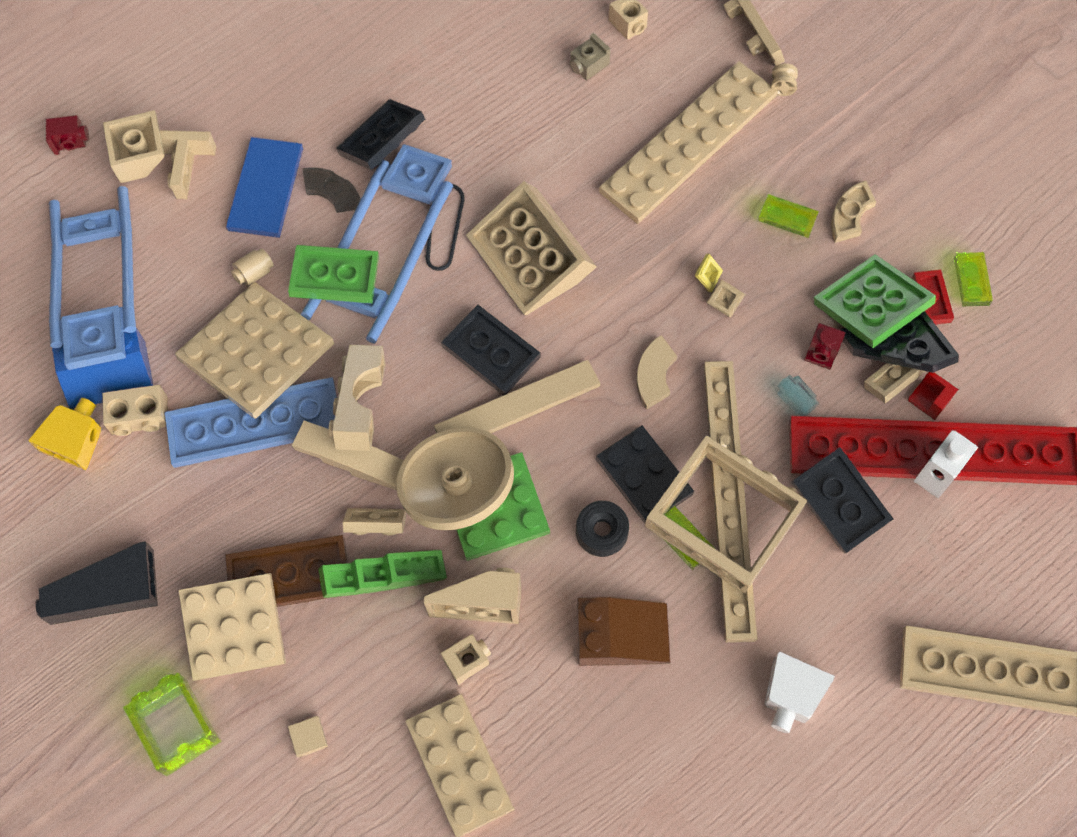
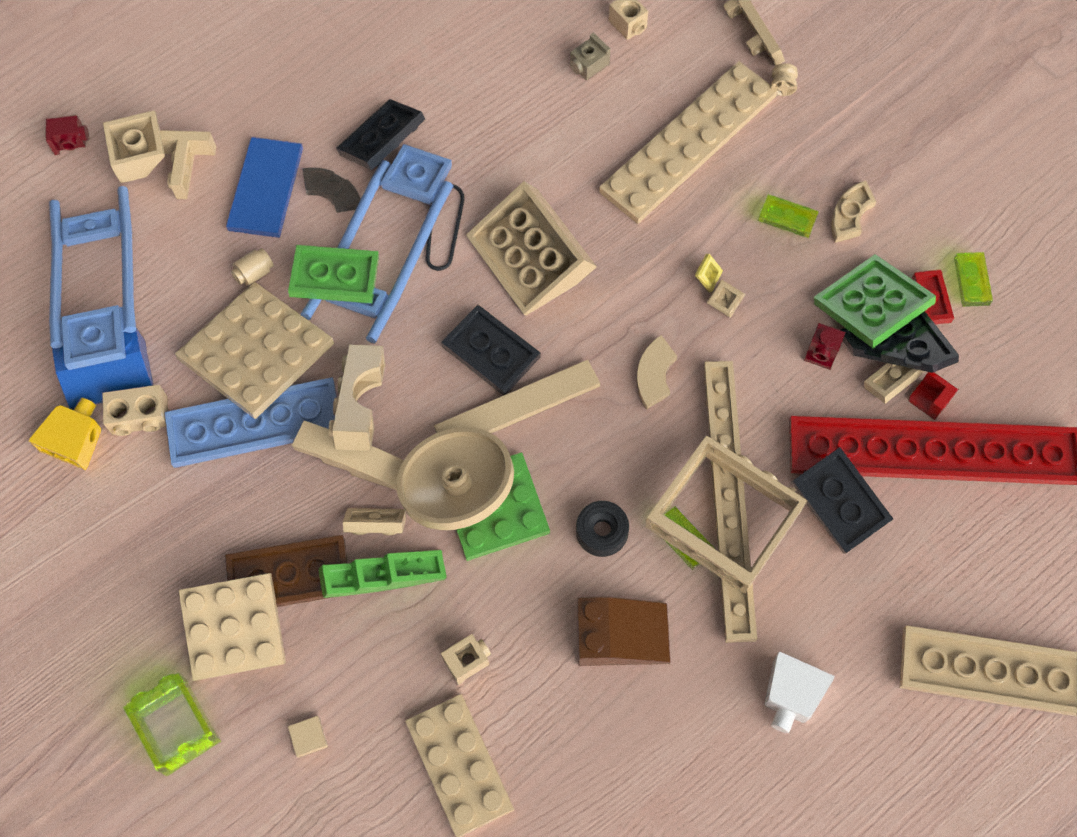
black slope [35,541,158,625] -> none
tan slope [424,568,522,624] -> none
black plate [596,425,694,524] -> none
clear light blue brick [777,375,819,416] -> none
white torso [914,430,978,499] -> none

